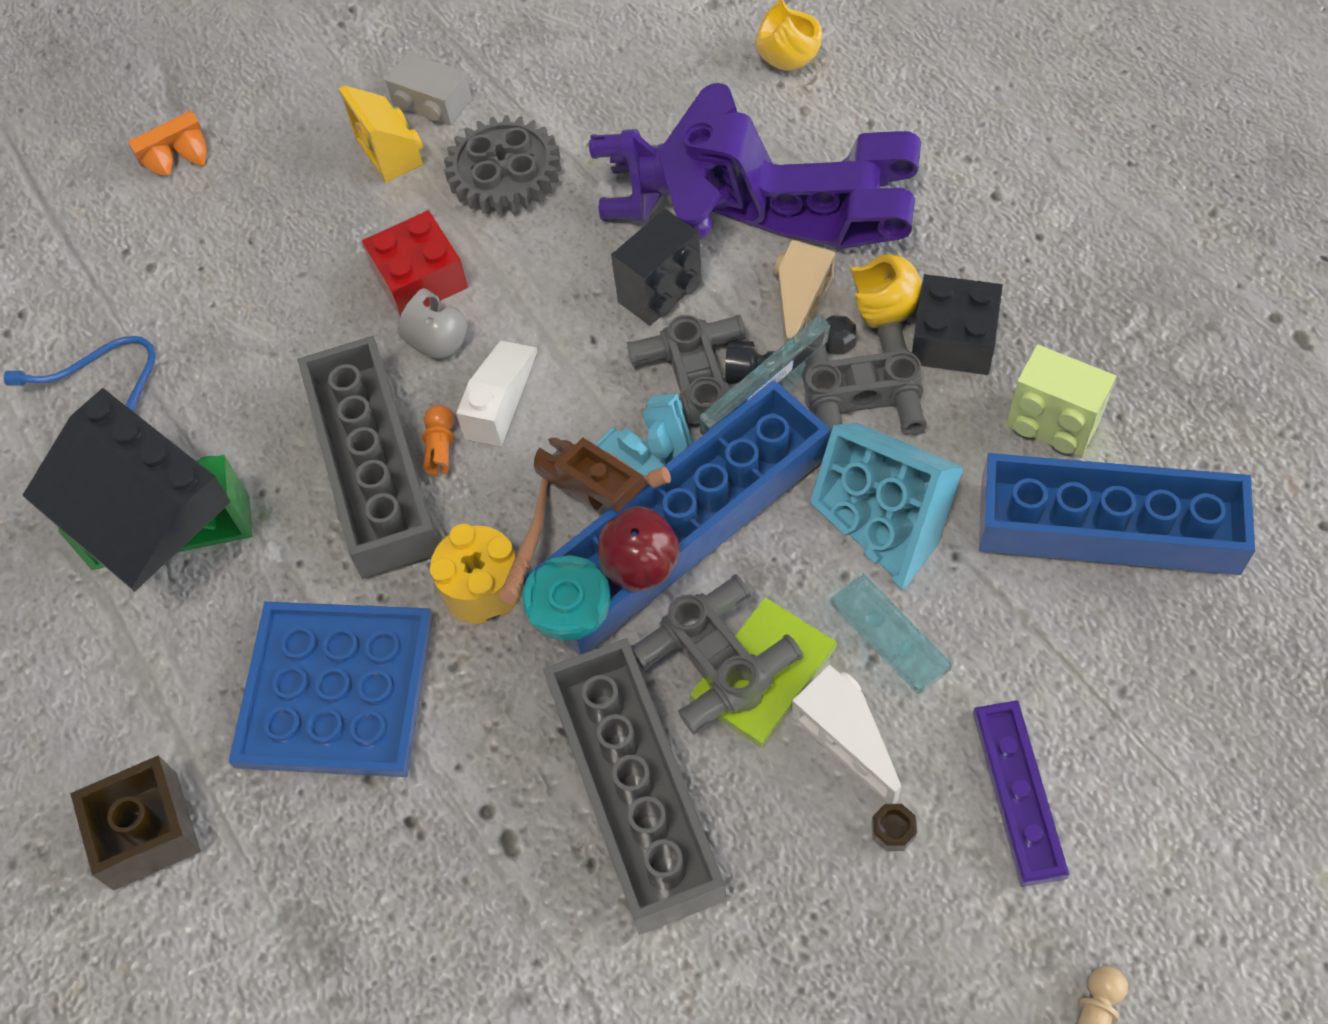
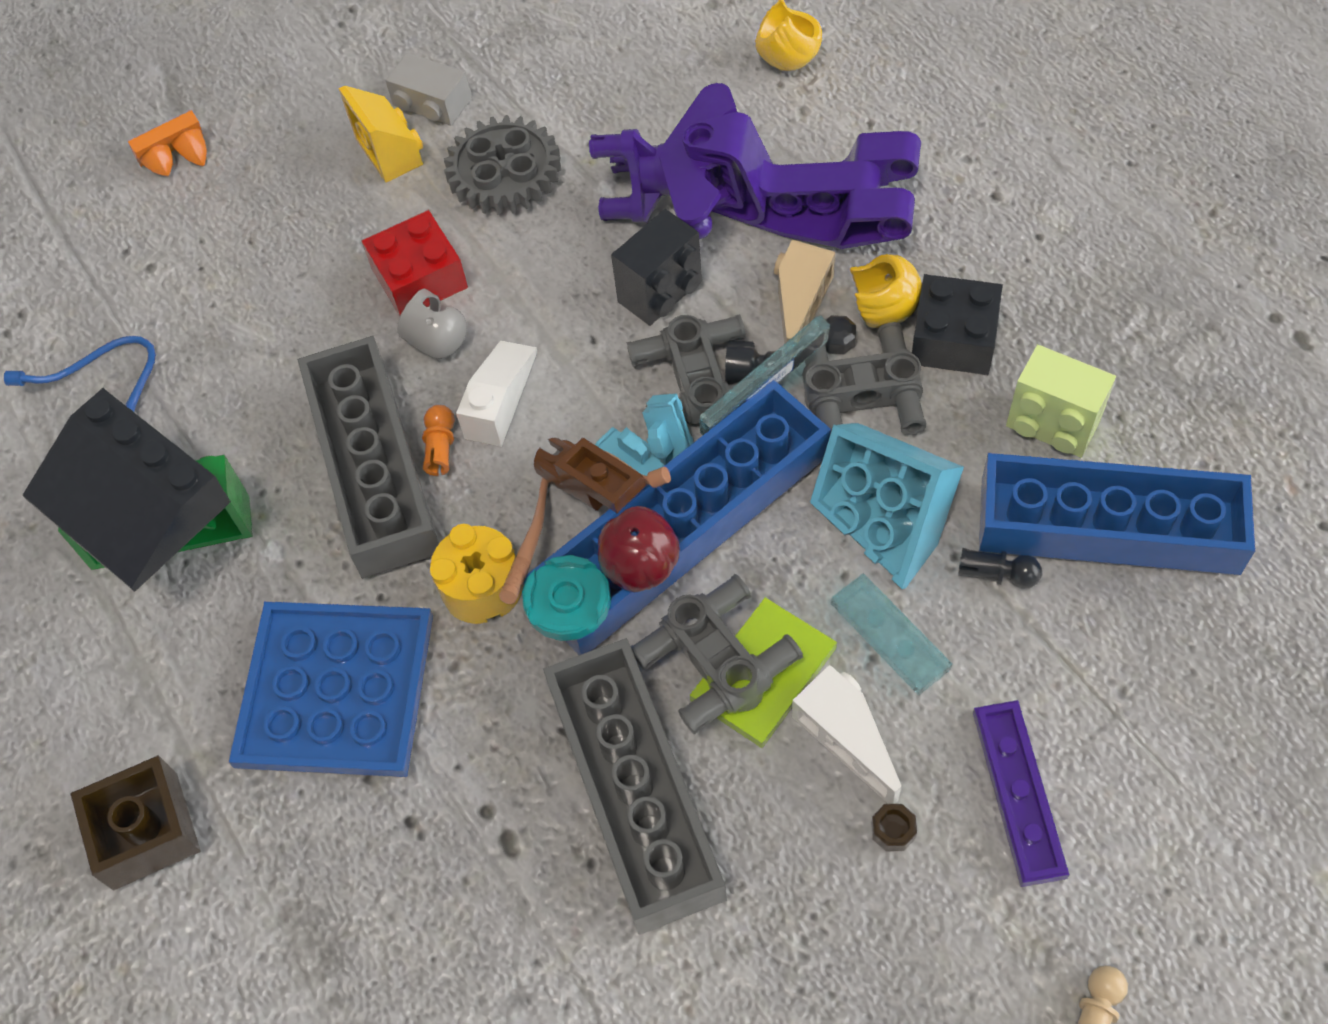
none -> black pin [958,548,1043,589]

